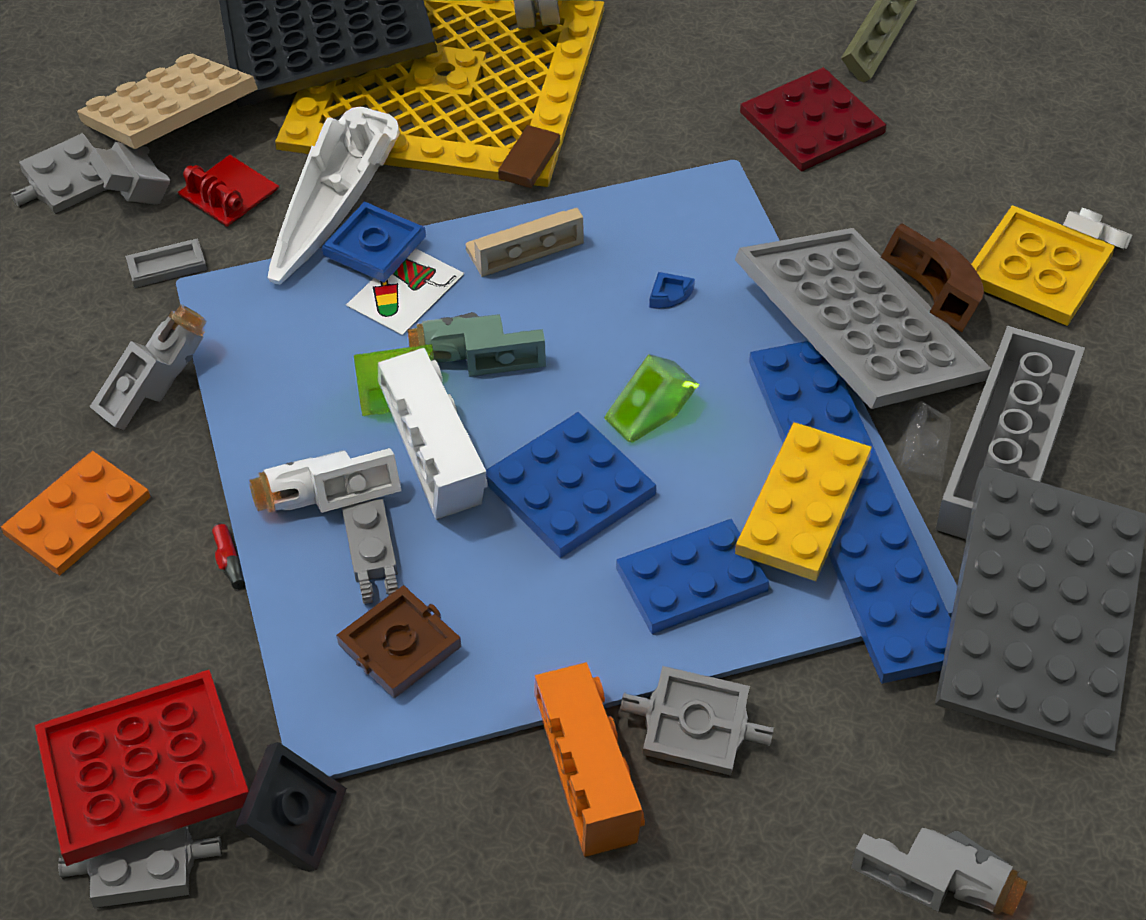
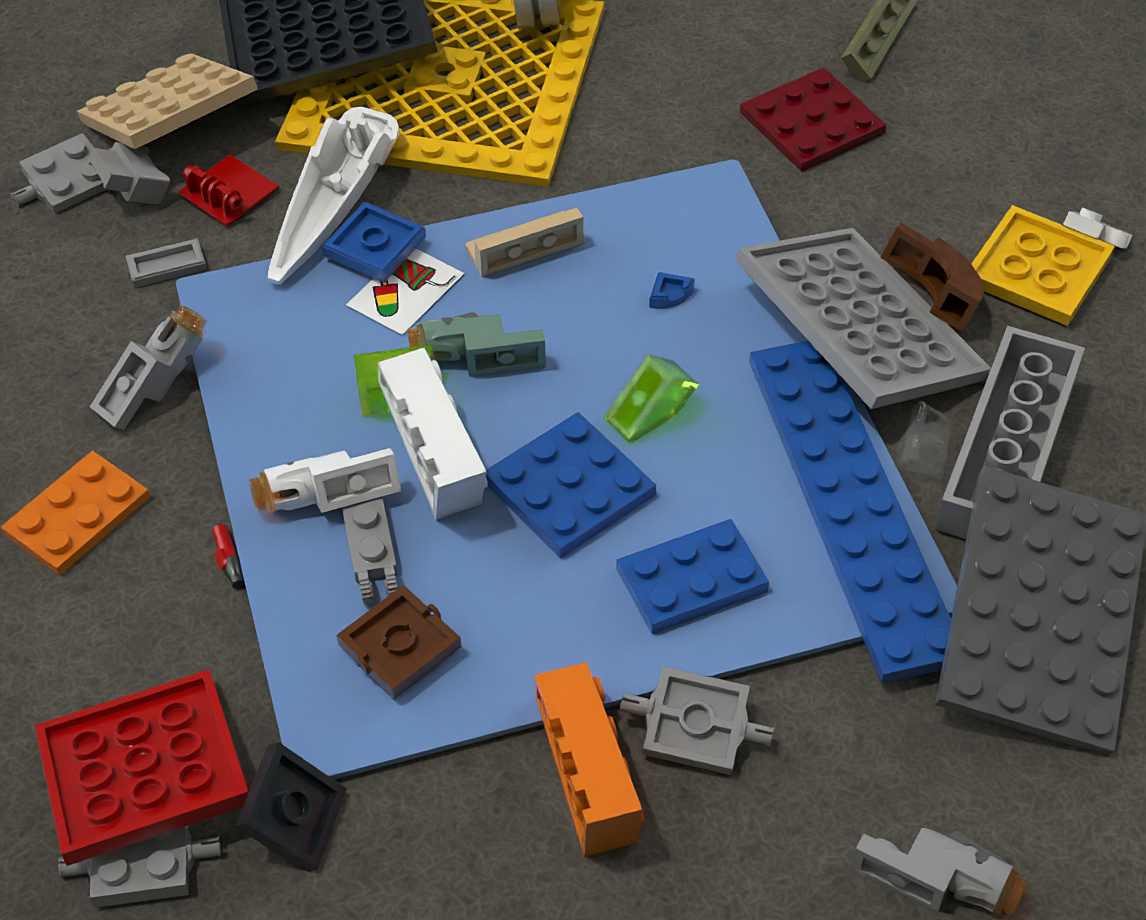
reddish brown tile [498,125,560,189] -> none
yellow plate [735,422,872,581] -> none

